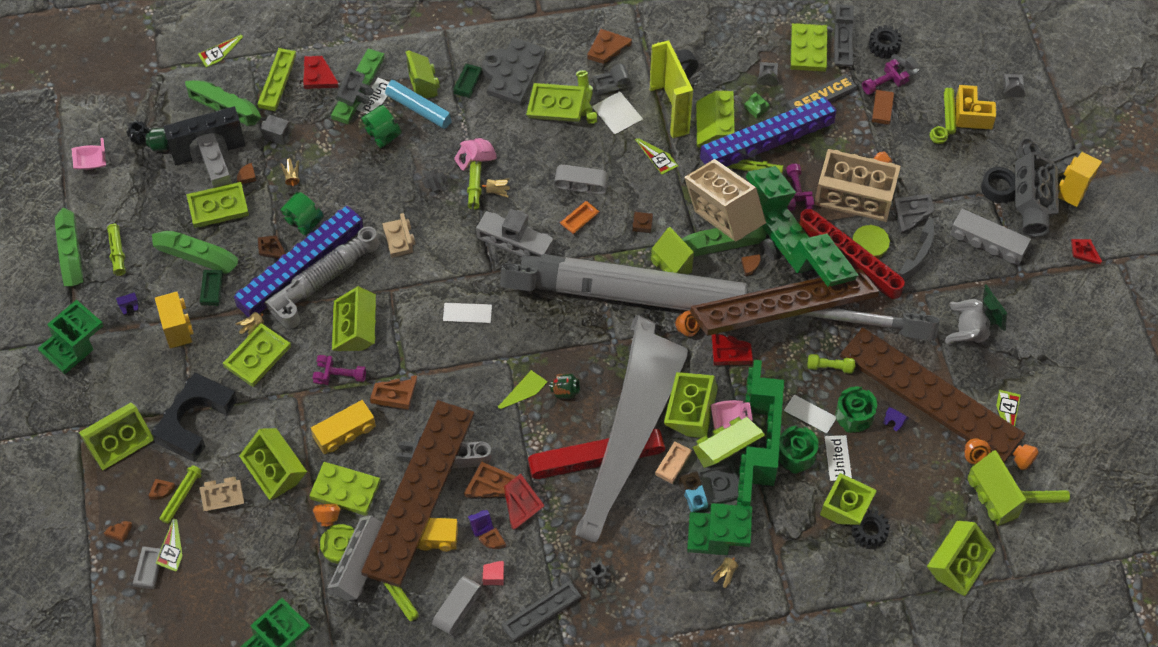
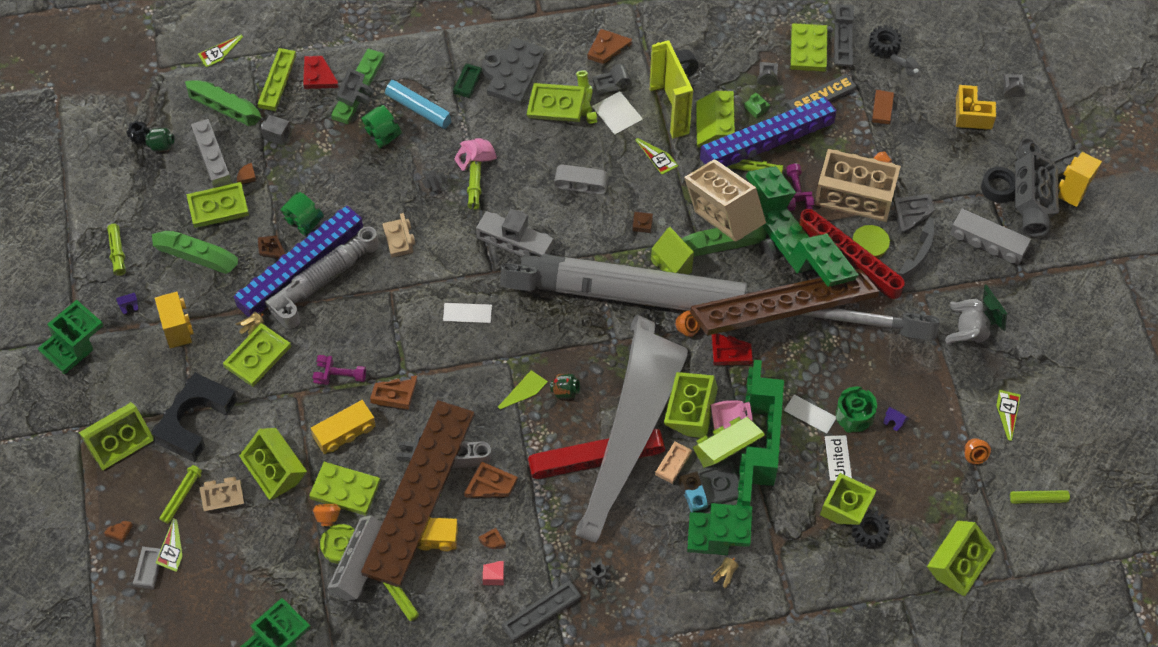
bright green brick [55,207,84,286] -> none
bright pink piece [72,138,106,170] -> none
dark orange tile [148,479,175,500] -> none
black arch [163,106,246,165] -> none
dark green tile [200,270,223,306] -> none
pearl gold piece [280,159,300,187] -> none
lime slope [332,286,376,351] -> none
white sticker [356,77,389,114] -> none
lime slope [406,50,440,99] -> none
light grey beam [432,576,482,635] -> none
dark purple tile [468,510,494,537] -> none
pearl gold piece [482,178,510,198] -> none
red wing [503,474,544,530] -> none
orange tile [560,201,599,234] -> none
dark orange tile [741,254,760,276] -> none
green brick [778,426,818,474] -> none
lime piece [807,354,855,374] -> none
reddish brown plate [840,327,1026,463] -> none
magenta bar [862,59,910,95] -> none
lime plate [930,126,948,144] -> none
lime axle [944,87,956,135] -> none
lime slope [968,450,1026,526] -> none
orange cone [1013,444,1039,470] -> none
red piece [1071,239,1102,265] -> none

